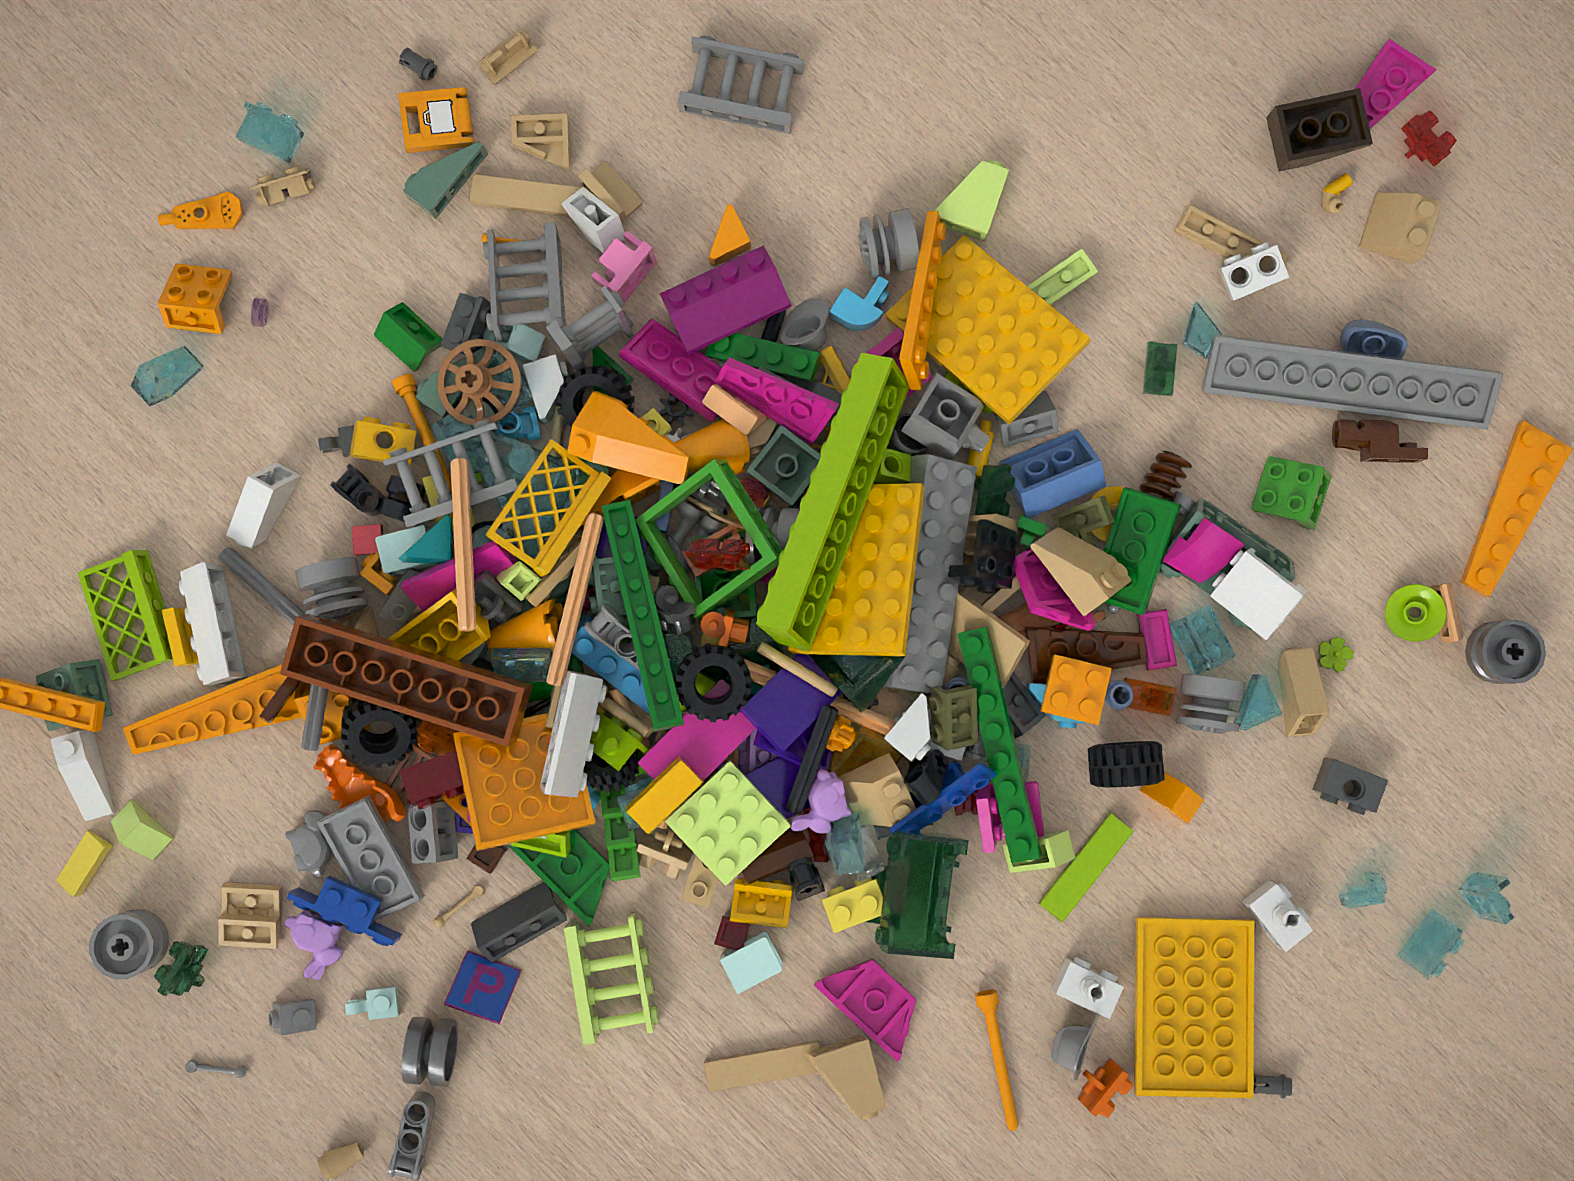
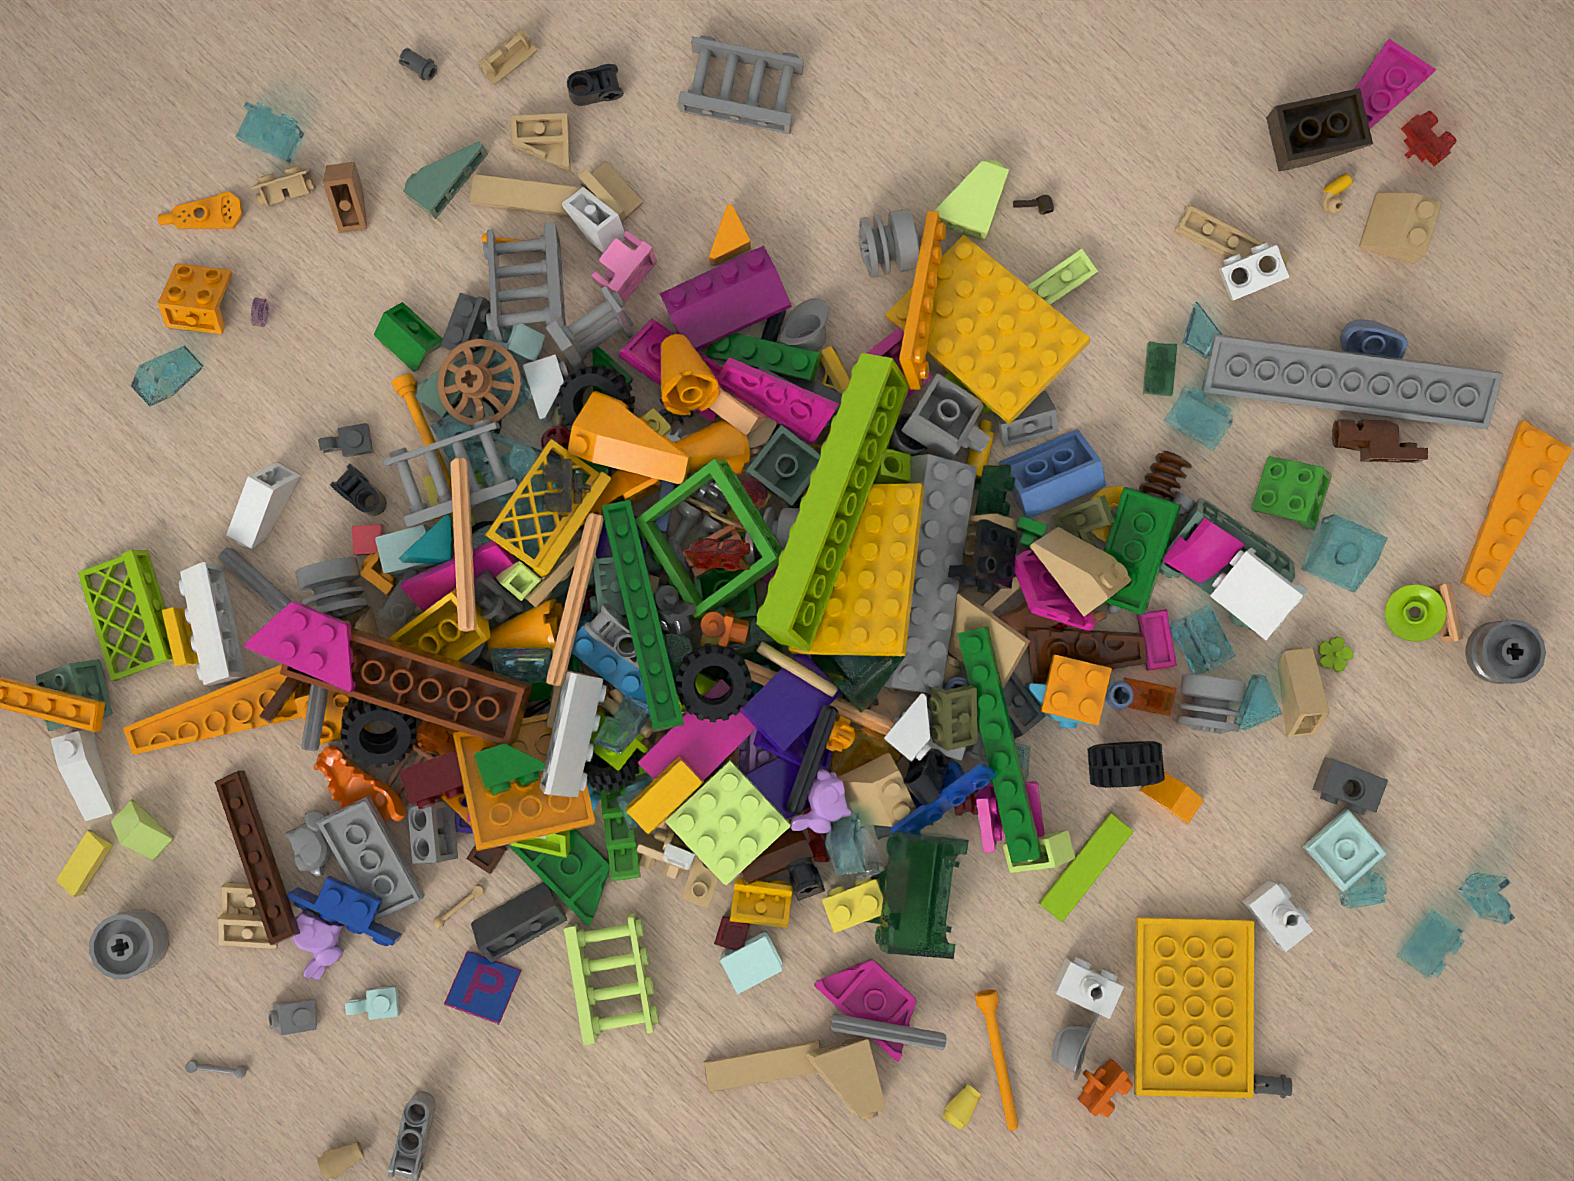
clear green hips [154,941,208,996] -> none
yellow brick [349,417,416,466] -> none
black wheel [377,474,426,522] -> none
light orange container [398,87,474,153] -> none
flat silver wheel [402,1016,458,1087] -> none
medium azure plate [495,406,541,441] -> none
medium azure brick [829,276,890,331] -> none
none -> reddish brown tile [215,770,300,945]
none -> dark pink wing [244,601,356,692]
none -> medium nougat slope [323,162,367,233]
none -> green slope [473,743,546,796]
none -> dark red wheel [541,426,571,457]
none -> clear smoke hips [542,459,591,517]
none -> black piece [567,64,624,106]
none -> clear light blue slope [594,695,650,754]
none -> light orange cone [661,334,719,415]
none -> white tile [662,843,695,870]
none -> light grey axle [831,1014,947,1050]
none -> light yellow cone [941,1084,981,1131]
none -> dark brown hand [1013,195,1054,215]
none -> clear light blue bracket [1164,387,1233,450]
none -> clear light blue slope [1301,514,1388,592]
none -> light aqua plate [1302,809,1387,892]

